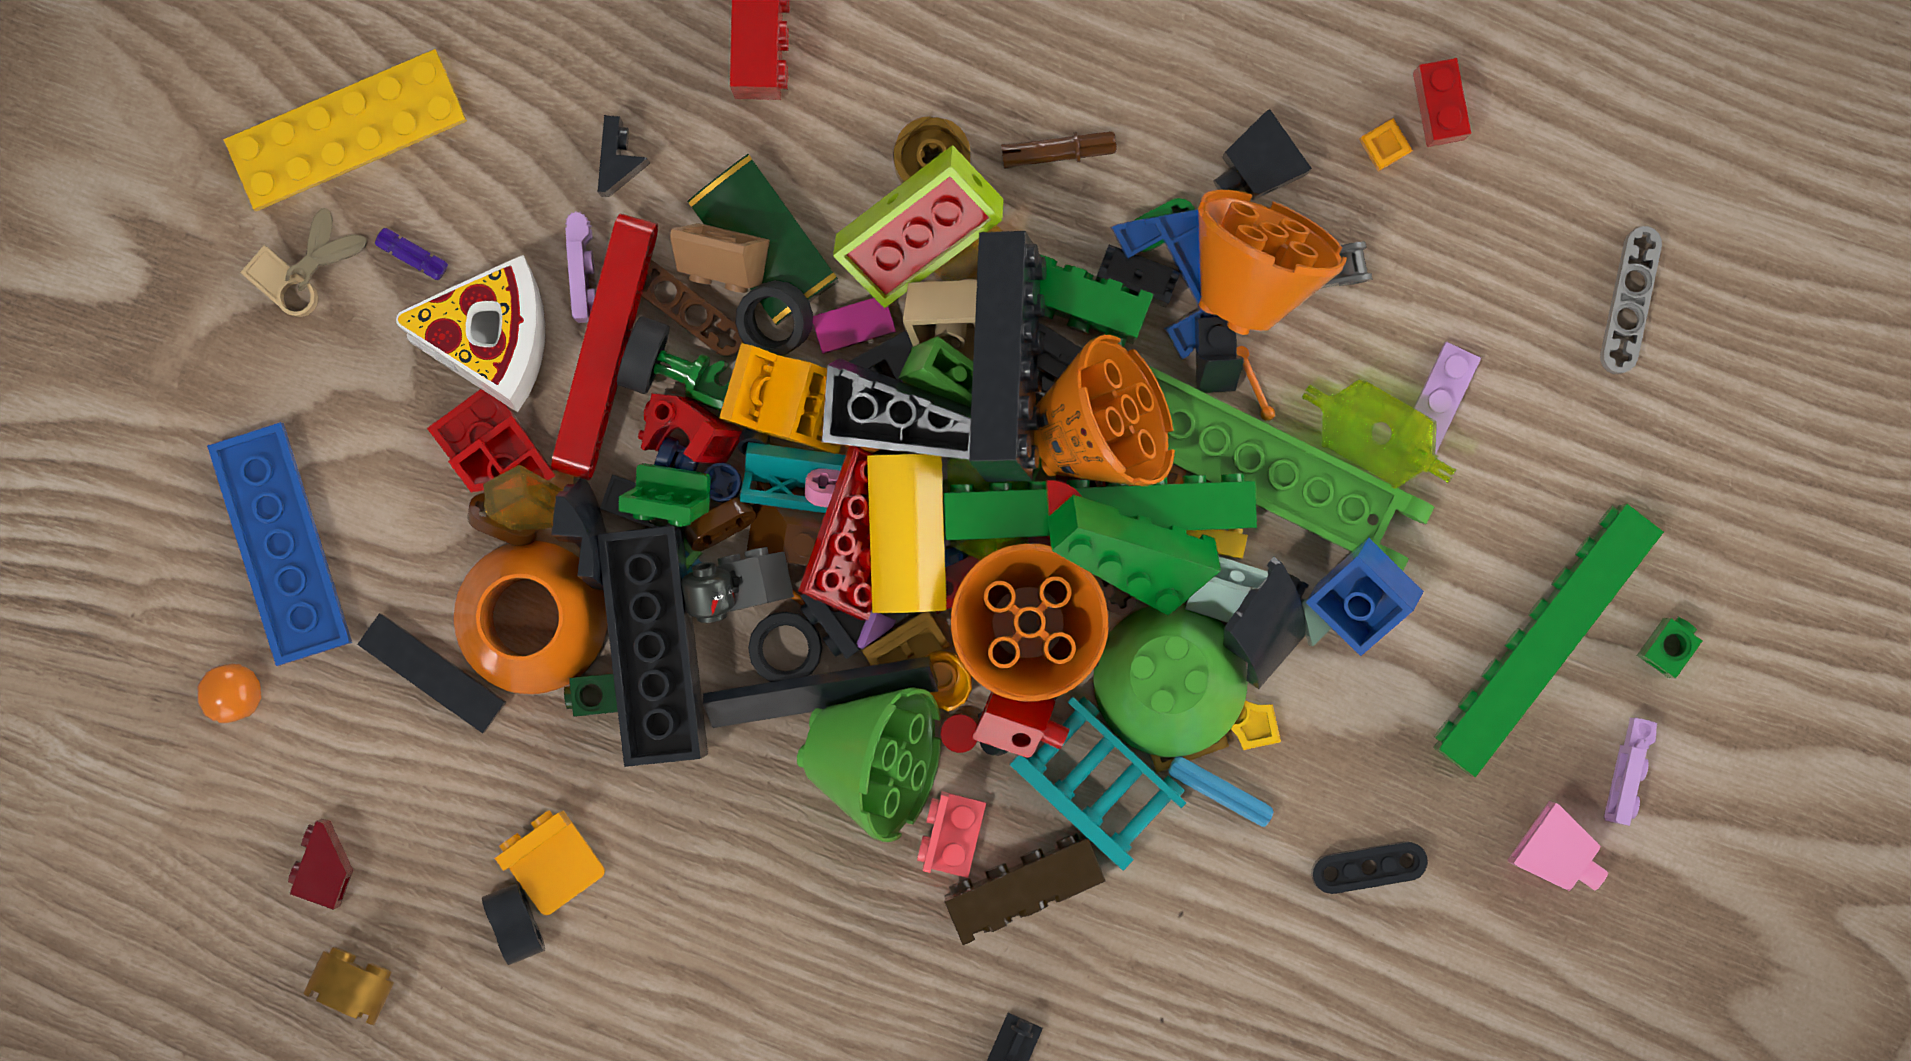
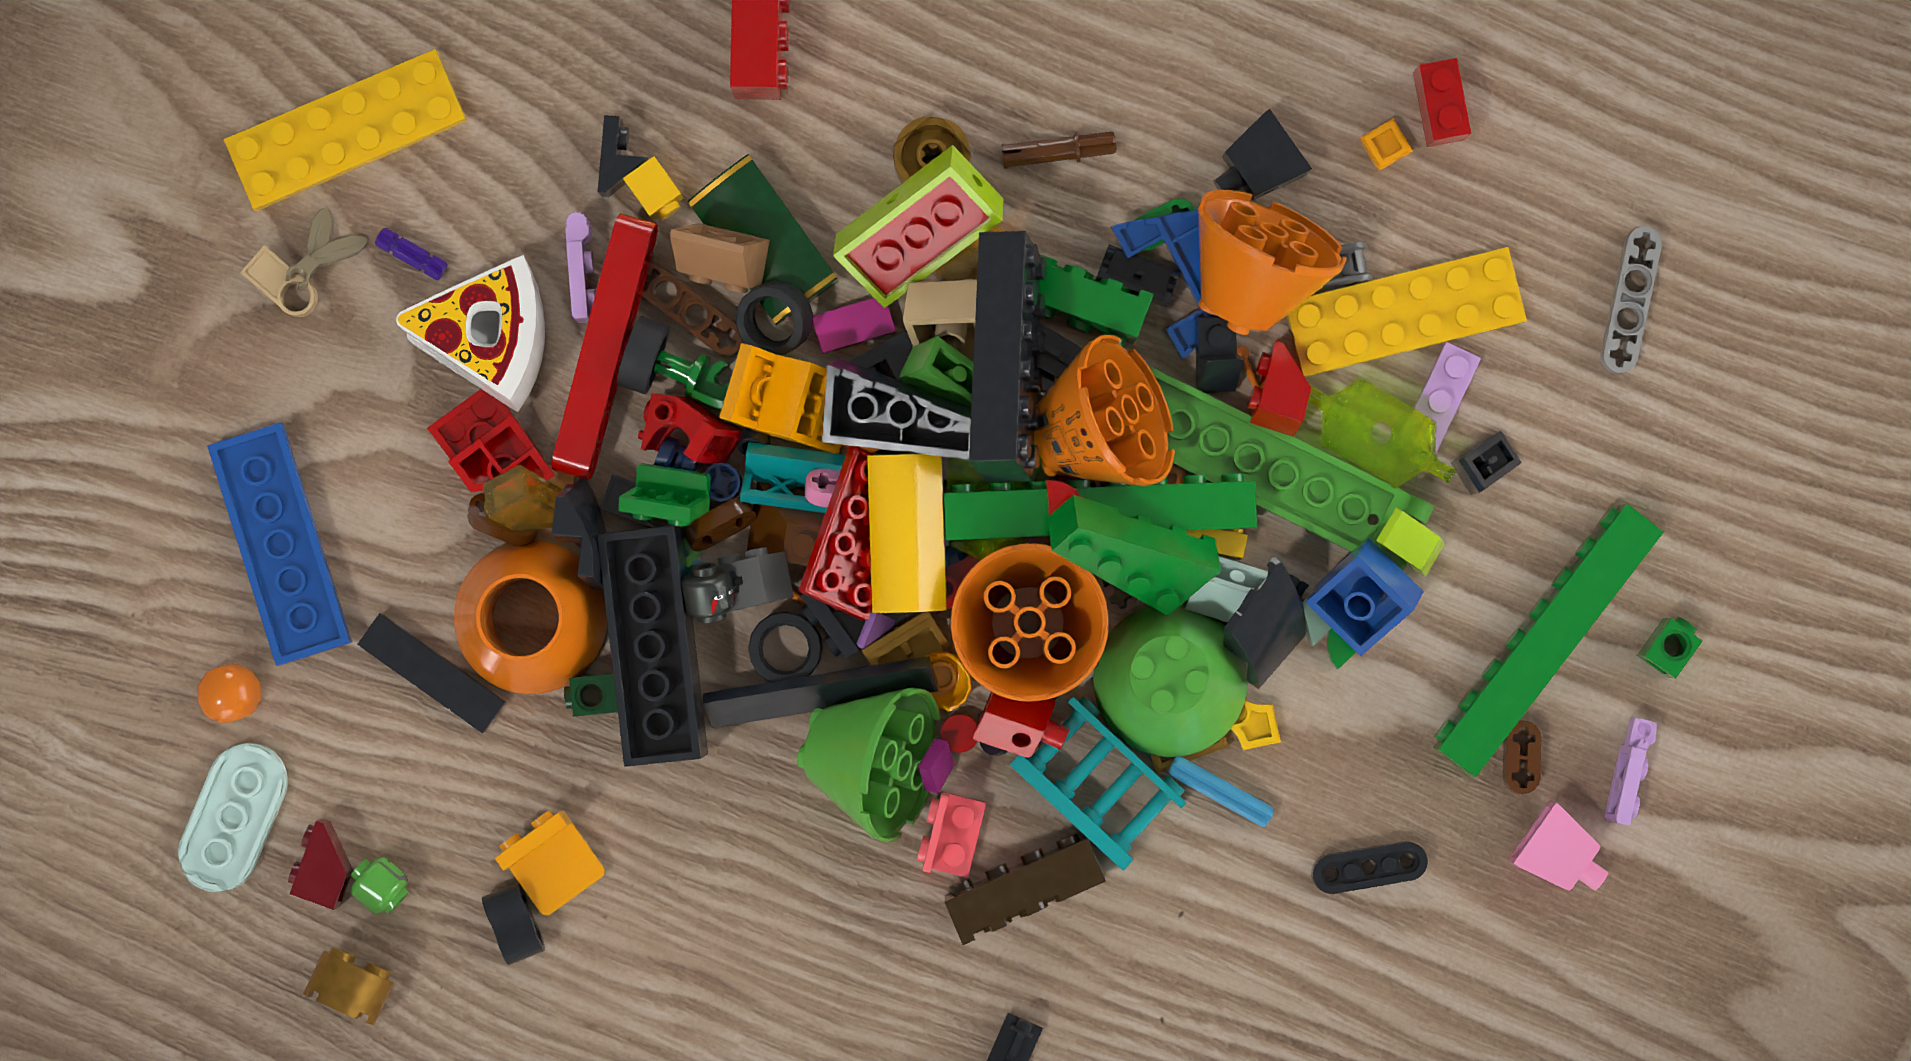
none -> light aqua tile [178,743,288,892]
none -> bright green head [350,857,409,914]
none -> yellow brick [623,156,684,220]
none -> magenta tile [918,738,955,794]
none -> red slope [1247,341,1311,437]
none -> yellow plate [1287,247,1527,377]
none -> green tile [1327,628,1356,669]
none -> lime slope [1376,508,1445,577]
none -> black slope [1450,431,1521,495]
none -> reddish brown beam [1503,720,1542,794]

